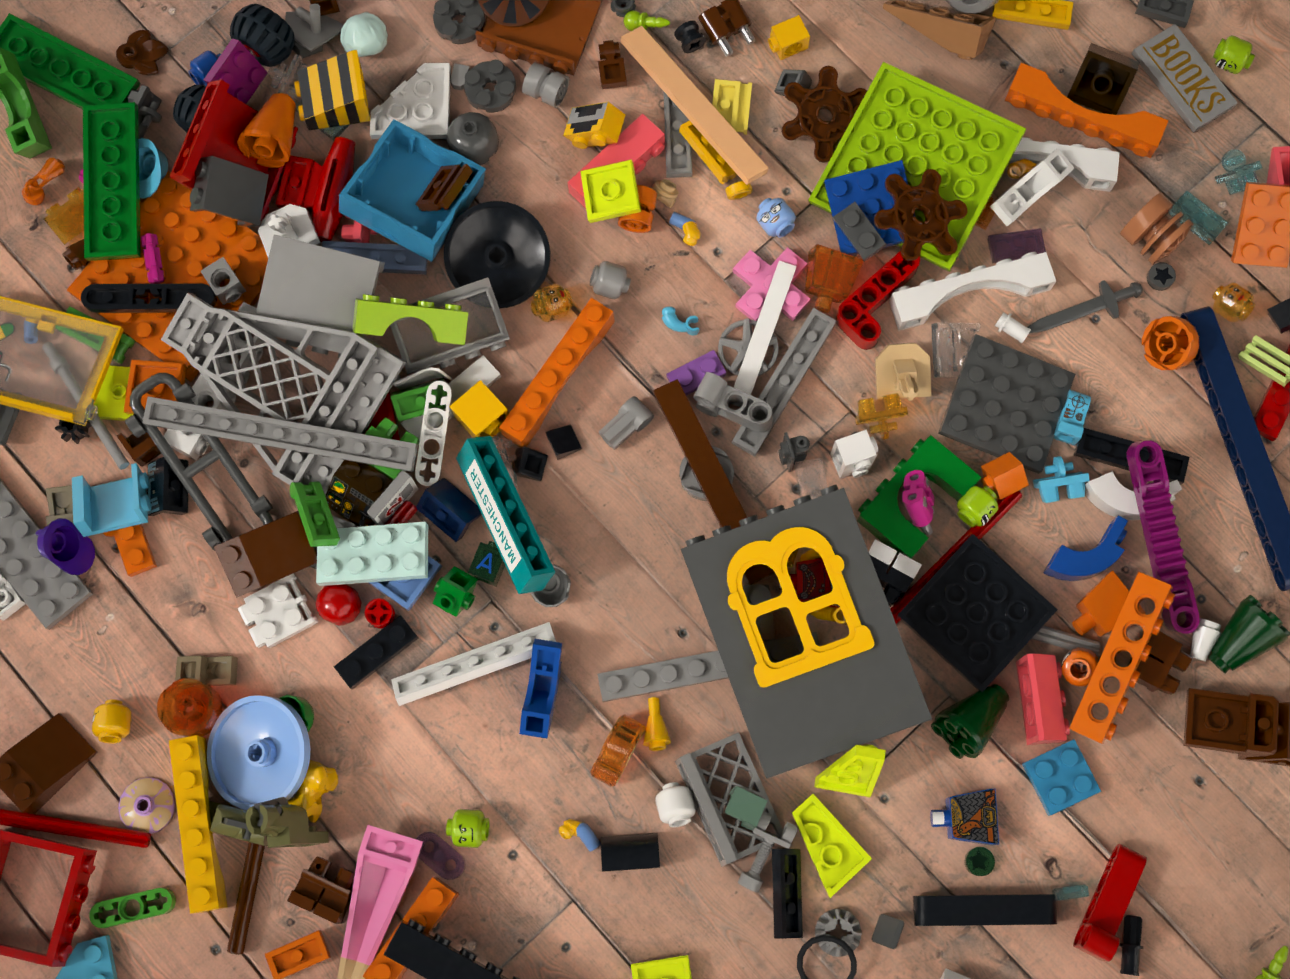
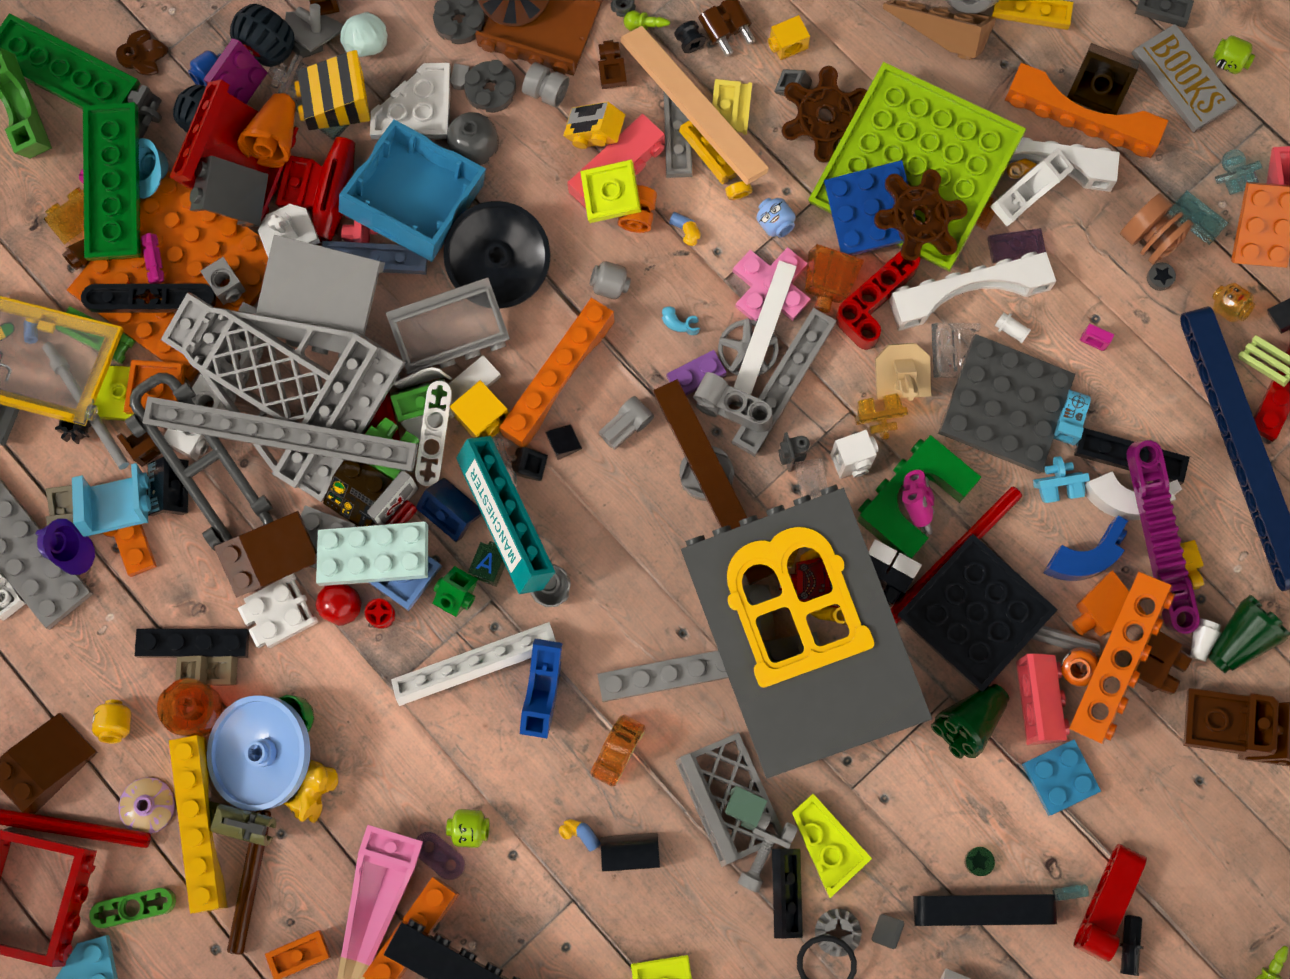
orange piece [22,158,65,205] -> none
olive plate [245,797,329,848] -> none
reddish brown hips [287,856,355,924] -> none
bright green plate [290,481,340,547] -> none
black plate [334,615,418,689] -> none
lime arch [352,294,468,345] -> none
reddish brown plate [416,164,473,211] -> none
clear yellow head [531,284,572,322] -> none
yellow cone [643,697,671,751] -> none
tan plate [651,179,679,208] -> none
white head [655,782,696,827] -> none
neon yellow wing [814,744,886,797] -> none
dark grey plate [833,202,886,262] -> none
torso [930,789,999,845] -> none
lime head [957,486,998,527] -> none
orange brick [981,452,1029,500] -> none
dark grey sword [1027,280,1143,333] -> none
orange cylinder [1142,316,1199,370] -> none
none -> black plate [134,629,249,658]
none -> dark pink tile [1080,323,1114,351]
none -> yellow plate [1180,540,1204,590]

